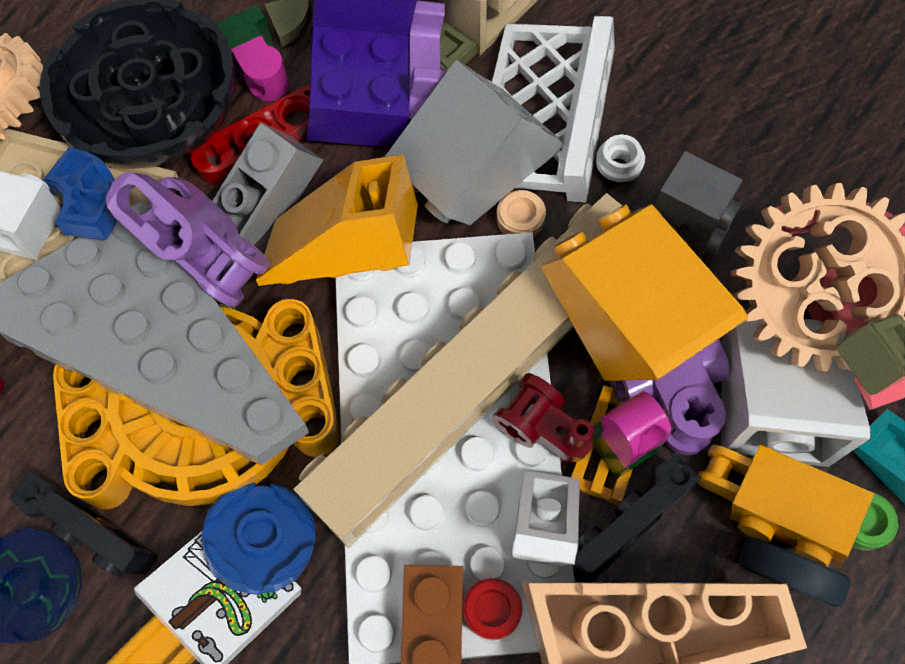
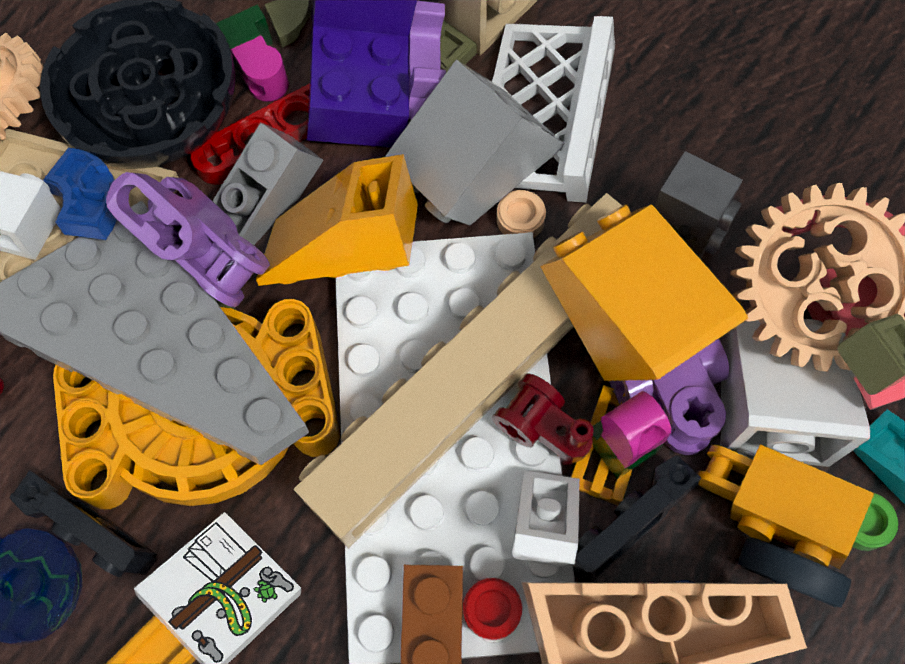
blue tile [202,483,316,595] -> none
white plate [596,135,645,182] -> none

